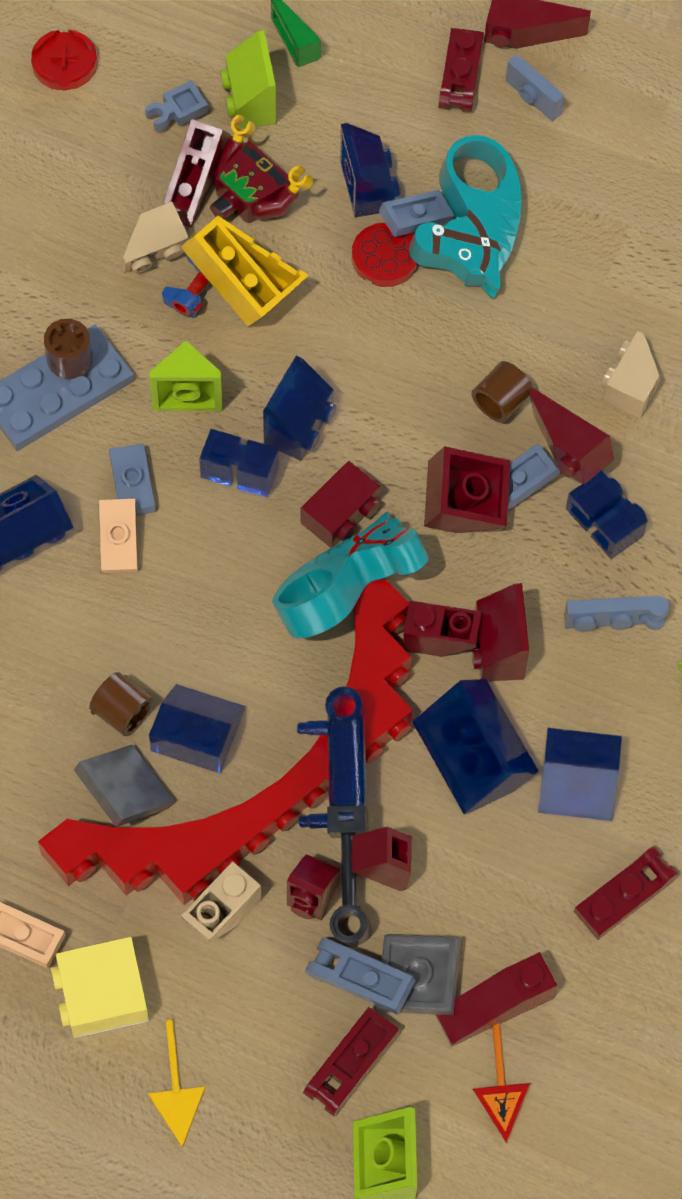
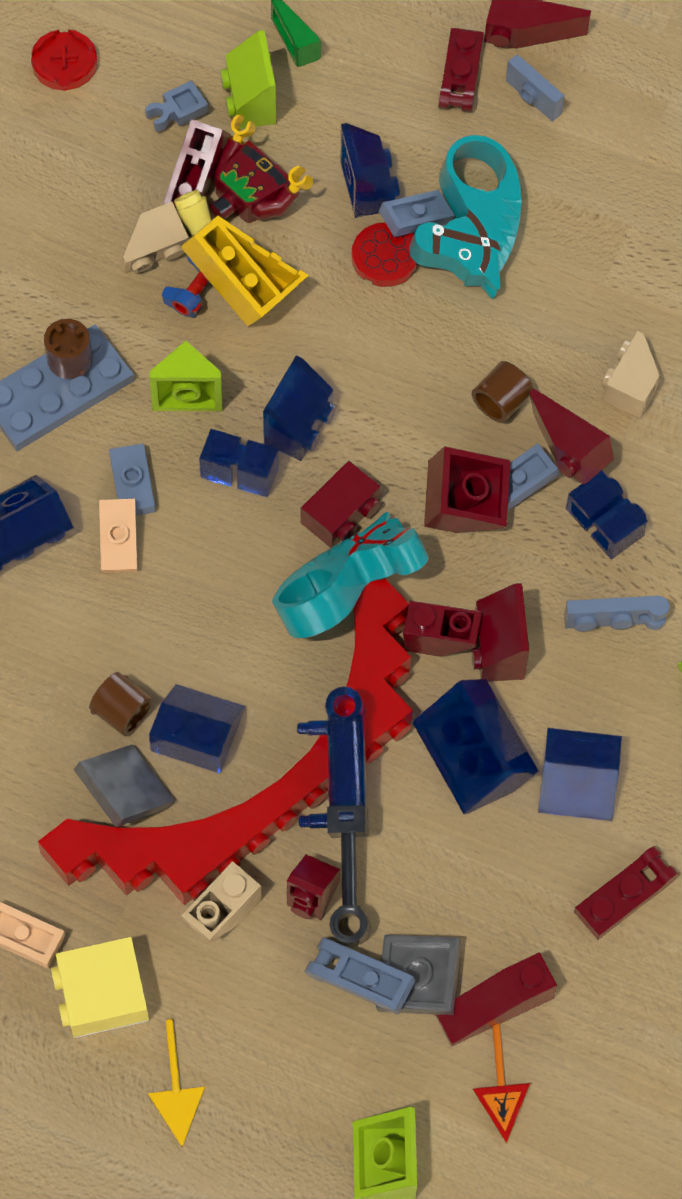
dark red plate [303,1007,400,1117] -> none
dark red slope [351,826,412,891] -> none
none -> light yellow cone [174,190,211,236]

